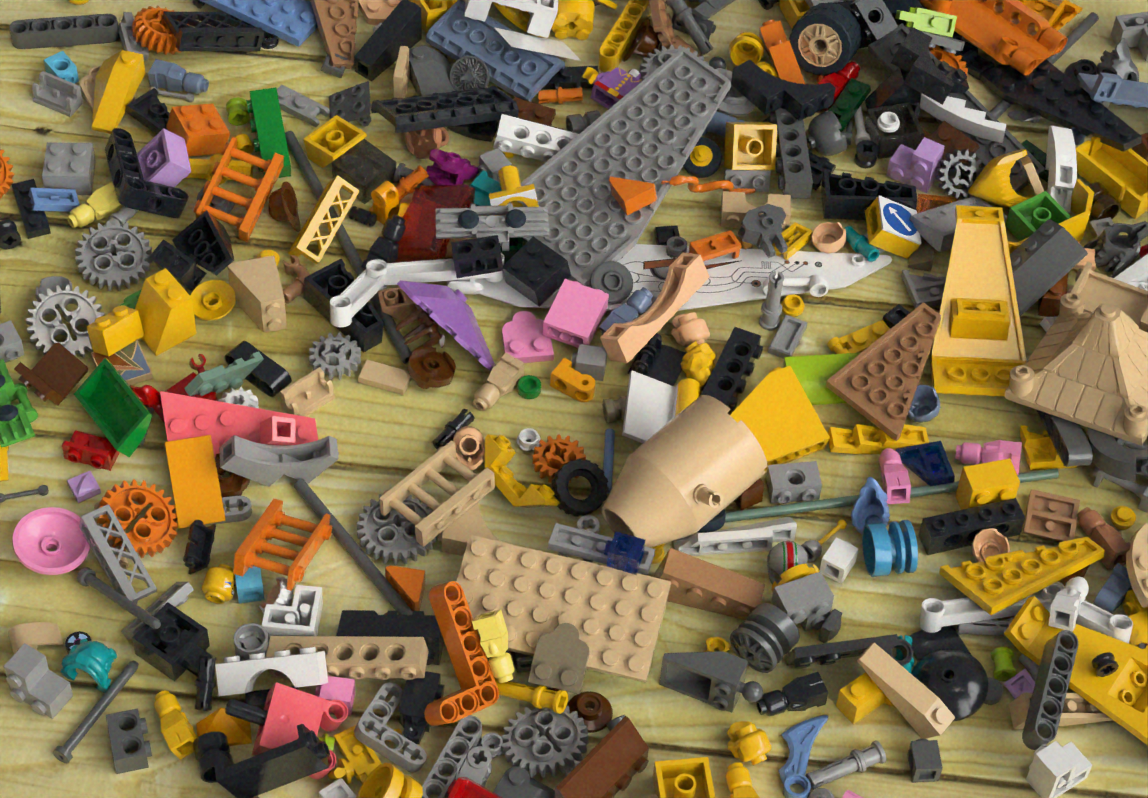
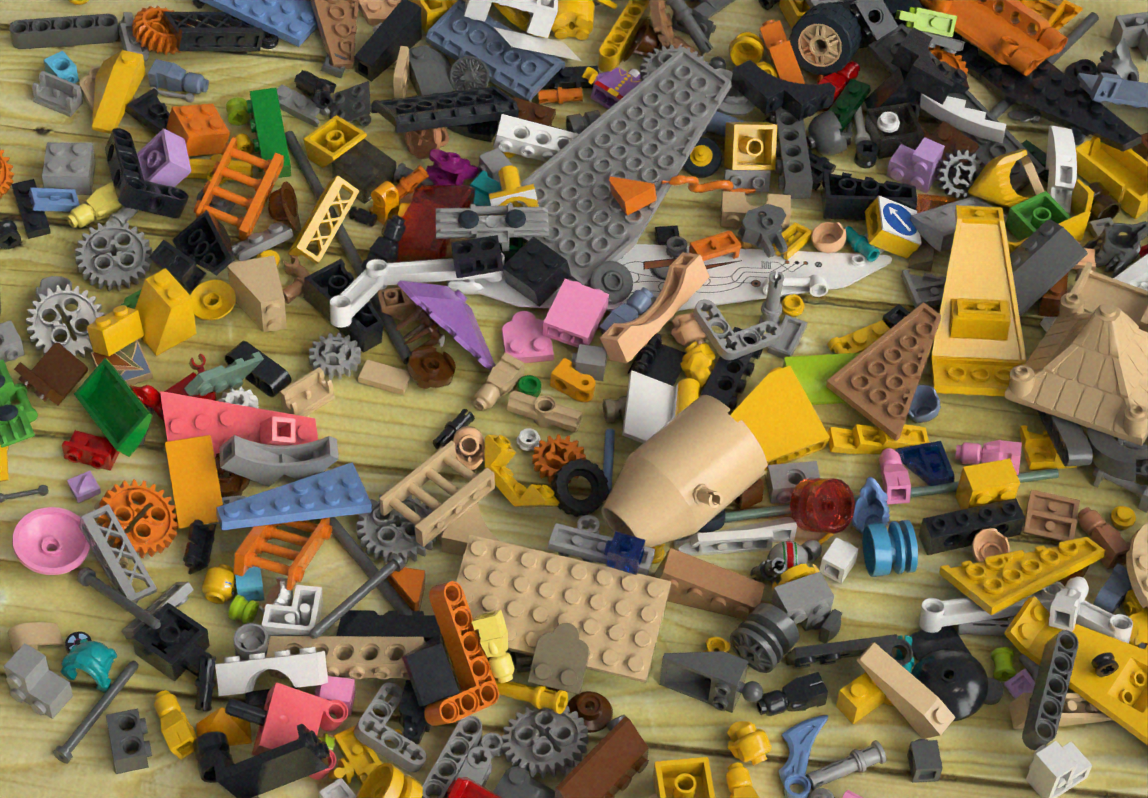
none -> medium blue wing [216,462,372,530]
none -> lime wheel [228,595,259,624]
none -> light grey hinge [232,223,294,261]
none -> black piece [294,70,337,110]
none -> dark grey bar [309,553,405,639]
none -> black slope [402,636,459,706]
none -> tan piece [507,391,583,432]
none -> light grey beam [693,299,781,360]
none -> black pin [750,557,787,582]
none -> clear red wheel [790,477,855,534]

